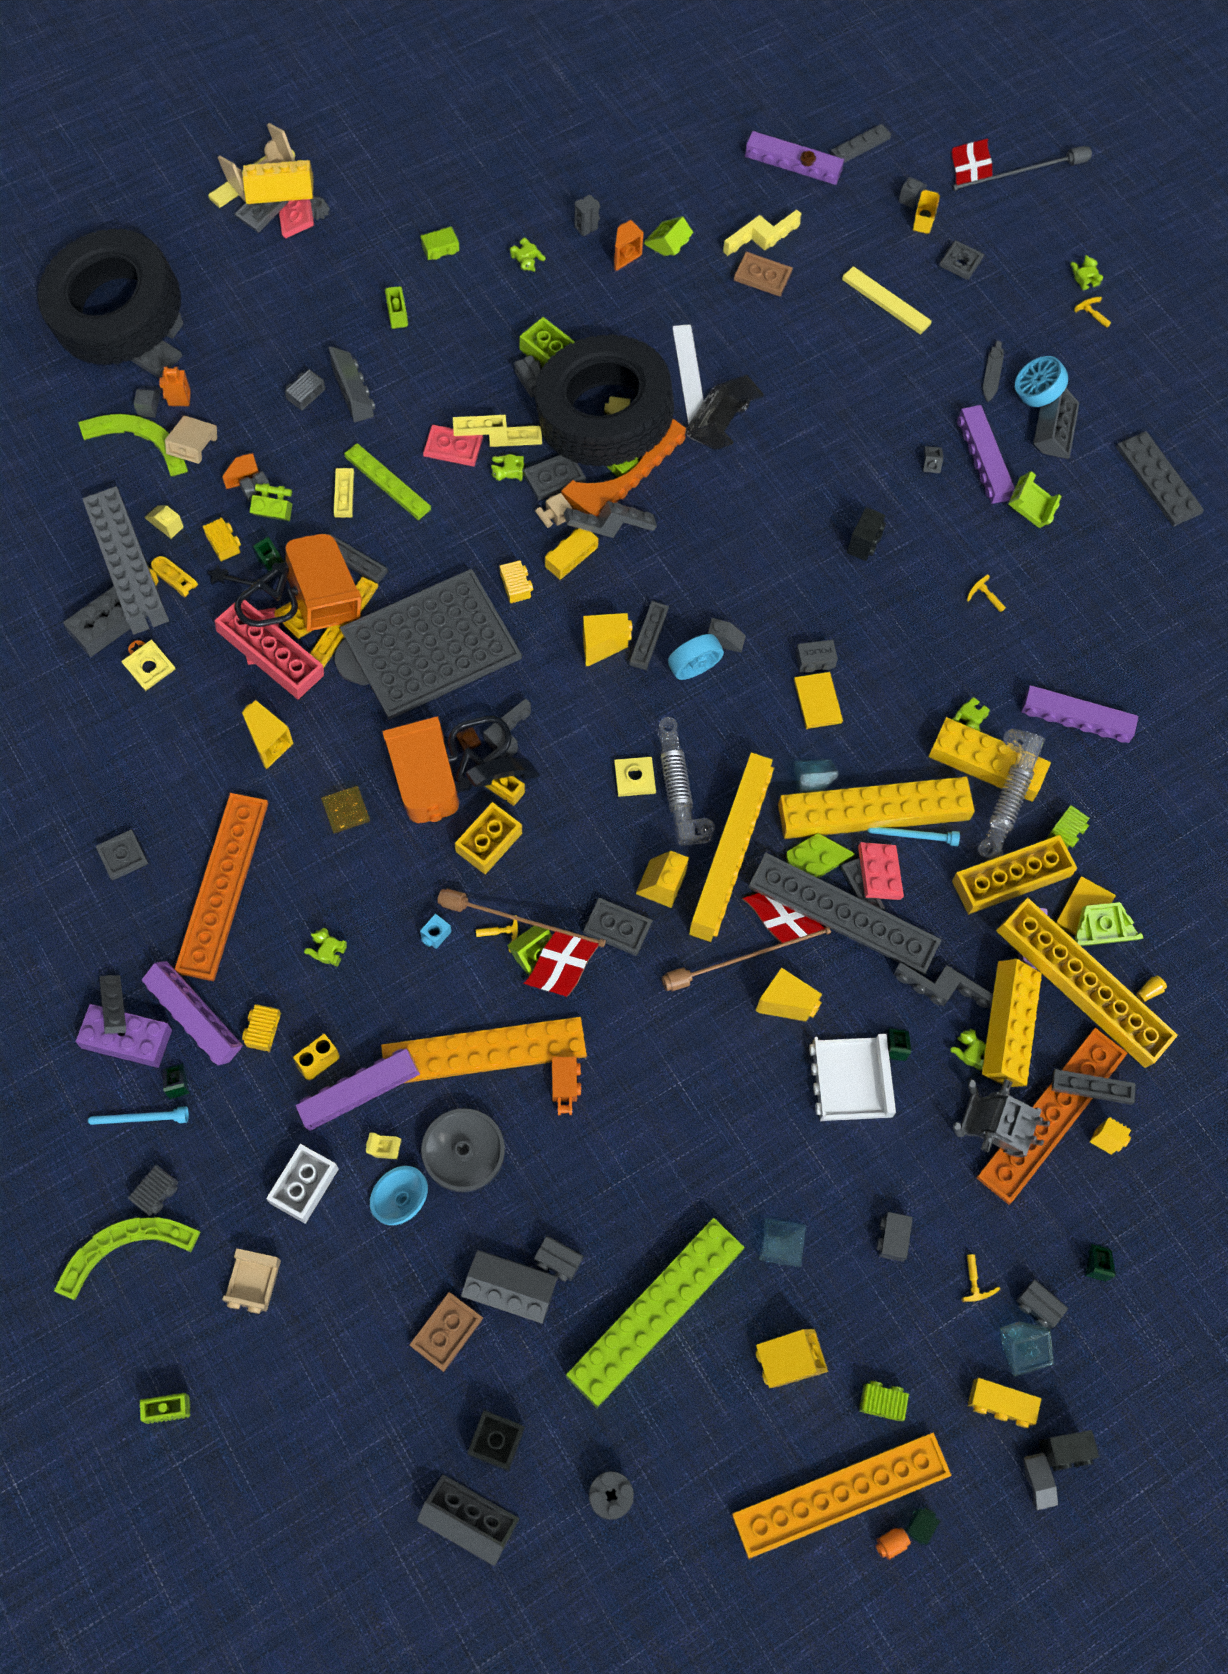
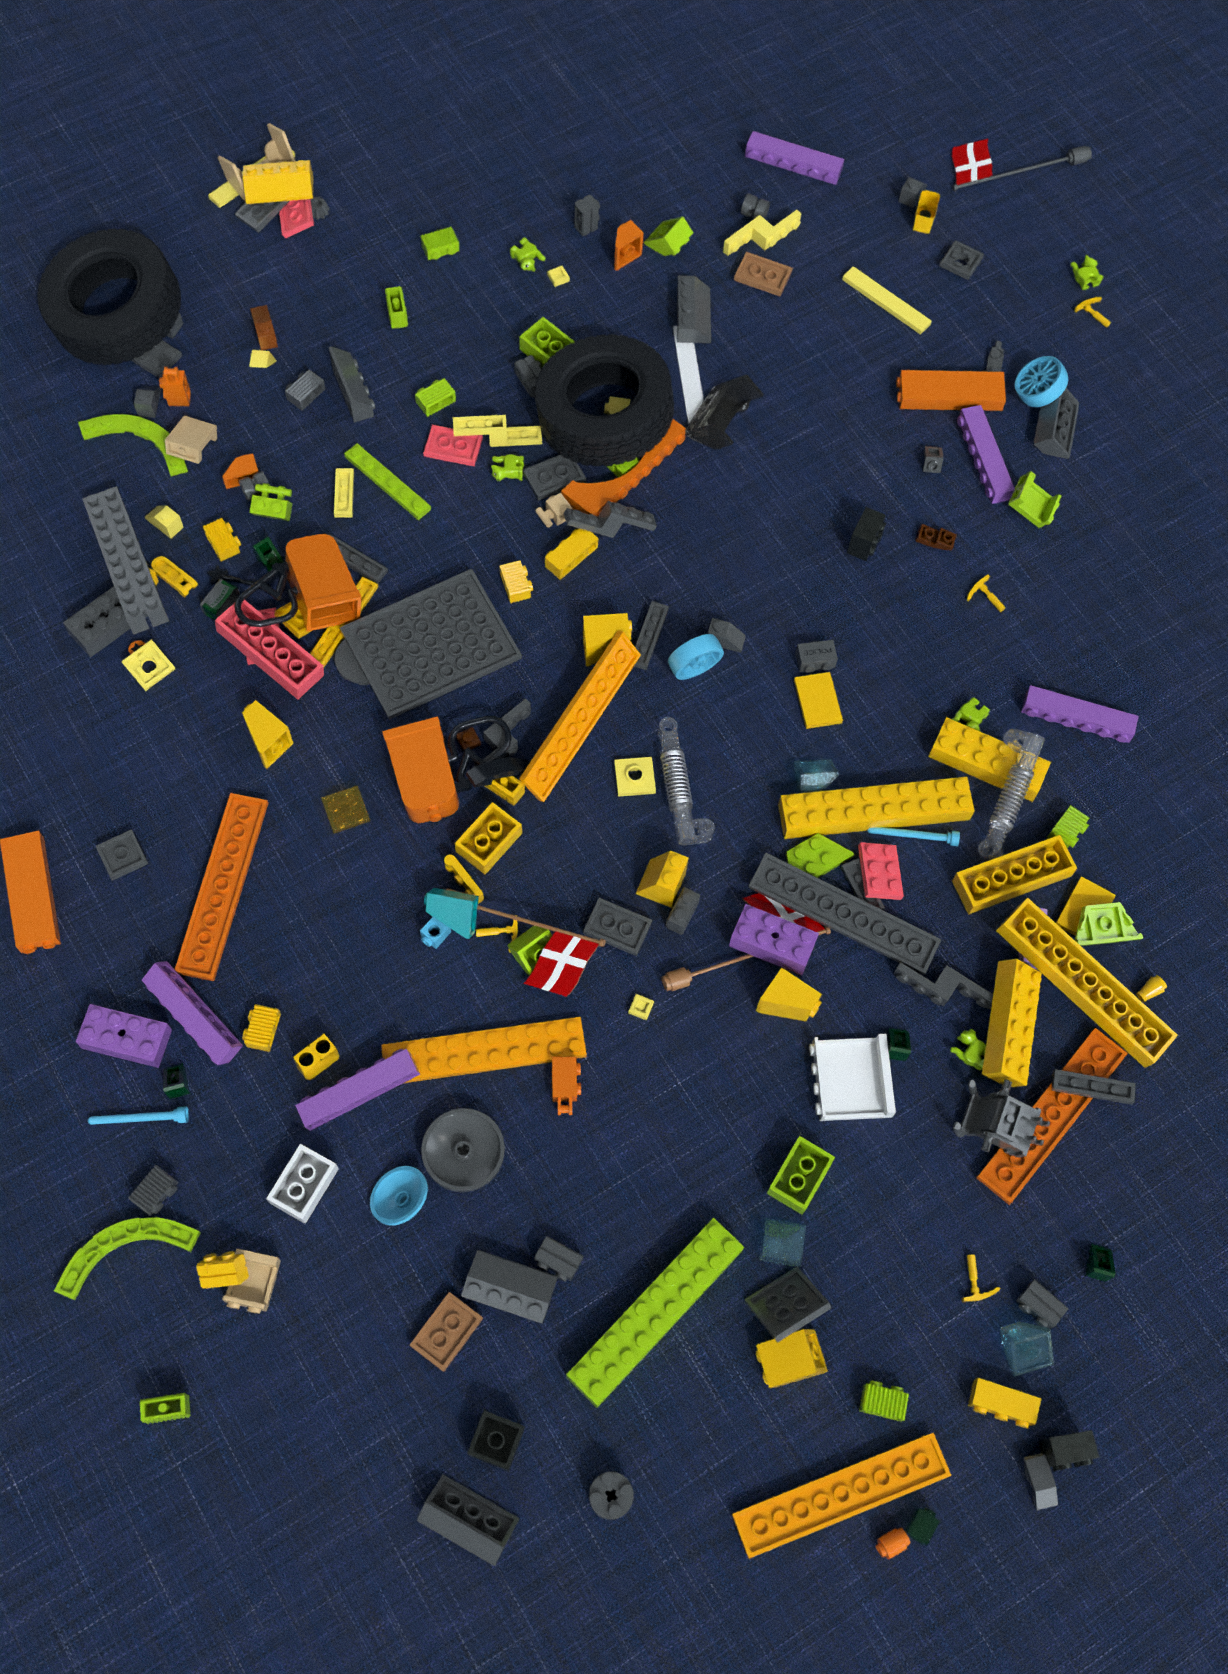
dark grey plate [99,975,126,1034] -> none
lime animal [304,928,347,966] -> none
light yellow bracket [366,1132,401,1159] -> none
yellow brick [689,753,774,942] -> none
reddish brown plate [800,151,816,166] -> none
dark grey plate [830,124,891,163] -> none
dark grey brick [876,1212,913,1262] -> none
yellow brick [1090,1117,1131,1155] -> none
dark grey plate [1116,431,1204,527] -> none
none -> orange brick [0,830,61,954]
none -> yellow brick [196,1251,249,1289]
none -> dark grey piece [200,579,240,620]
none -> light yellow sticker [249,350,276,368]
none -> dark orange slope [250,305,278,351]
none -> lime brick [415,378,456,417]
none -> teal slope [424,888,479,939]
none -> yellow plate [444,855,484,904]
none -> light orange plate [519,631,641,802]
none -> light yellow tile [547,266,570,287]
none -> light yellow tile [628,994,654,1021]
none -> dark grey brick [665,887,700,935]
none -> dark grey slope [677,275,711,343]
none -> medium lavender brick [729,904,819,975]
none -> dark grey wheel [741,193,770,219]
none -> dark grey plate [744,1266,831,1343]
none -> lime brick [766,1136,835,1215]
none -> orange brick [896,370,1006,411]
none -> reddish brown slope [915,524,957,550]

